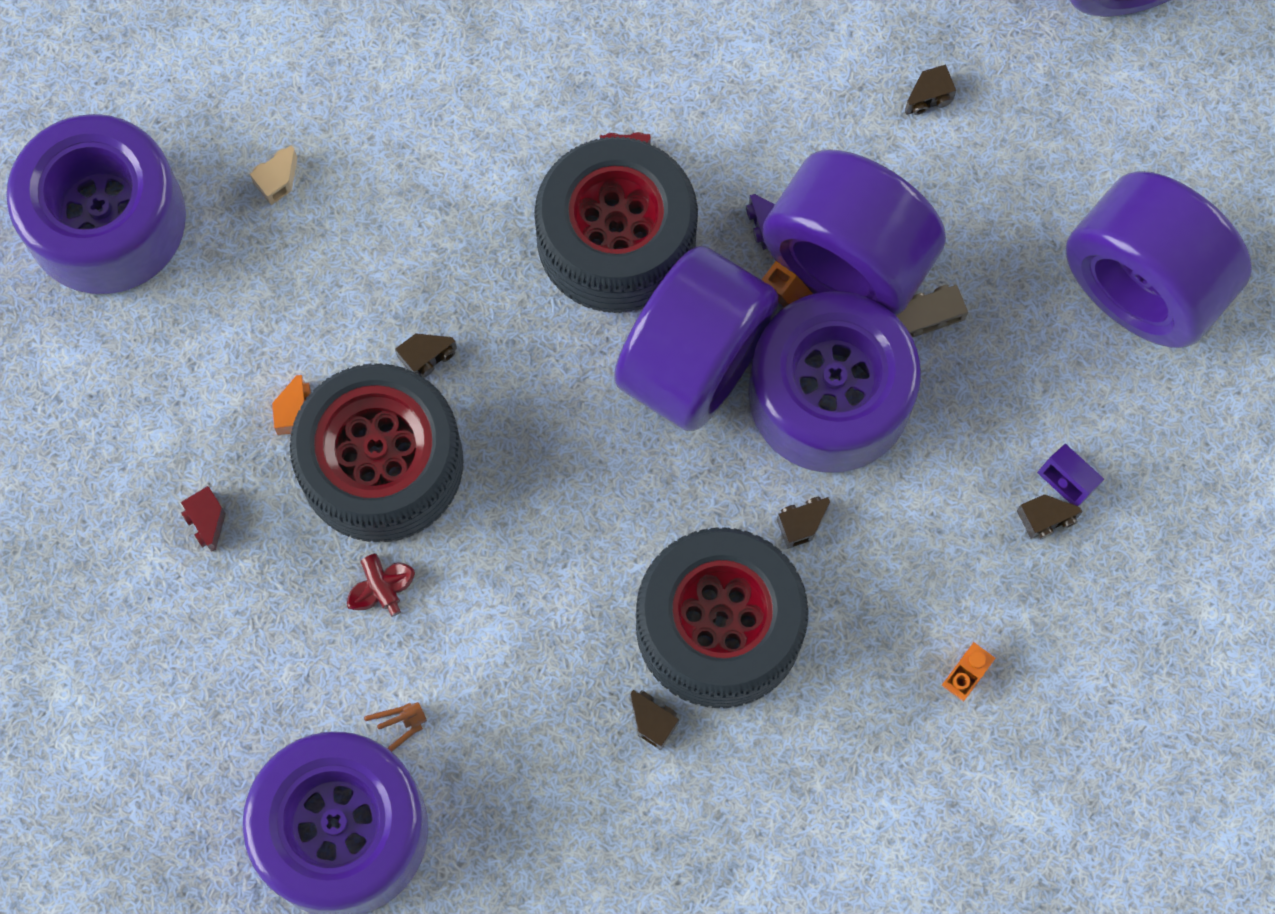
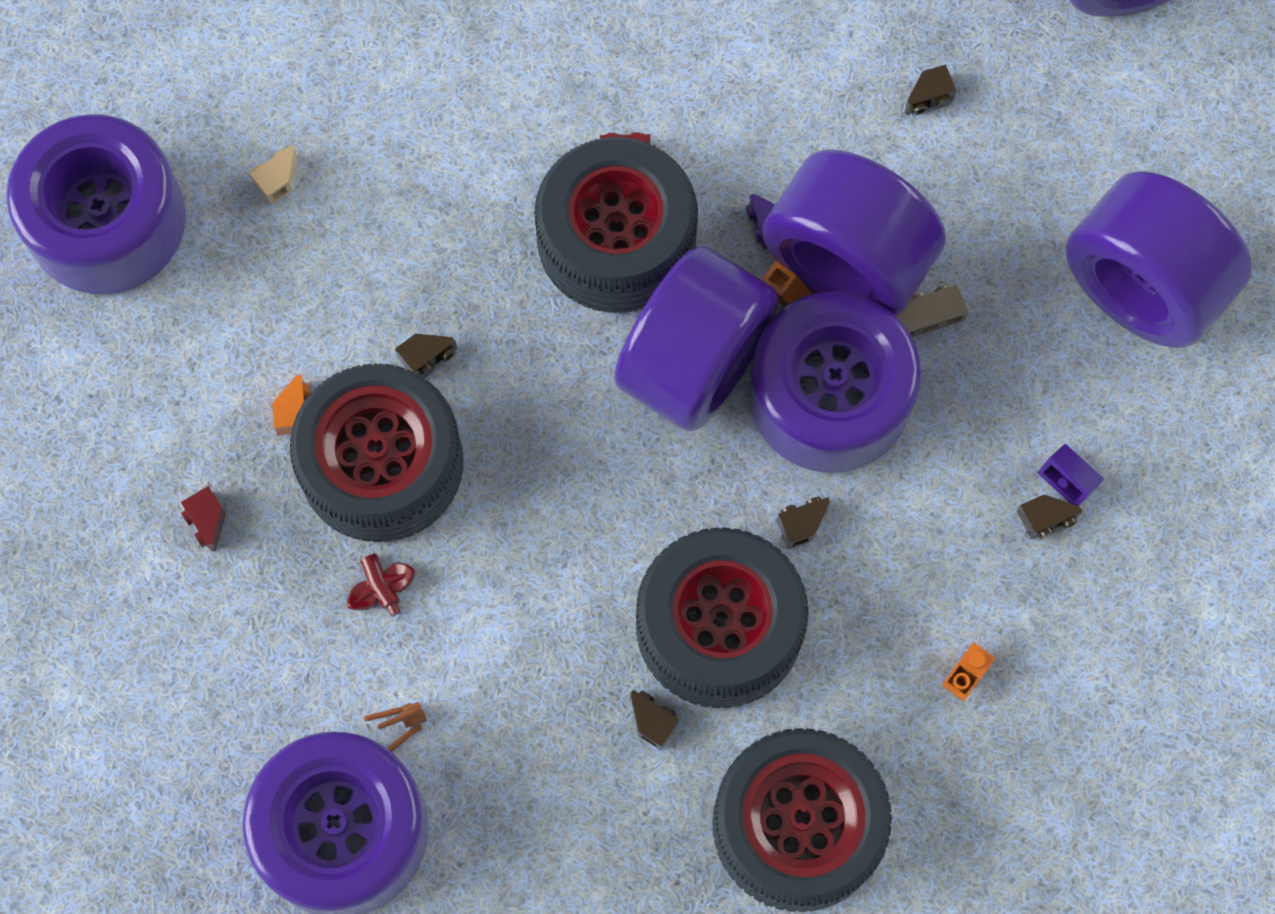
none -> wheel [712,728,892,912]

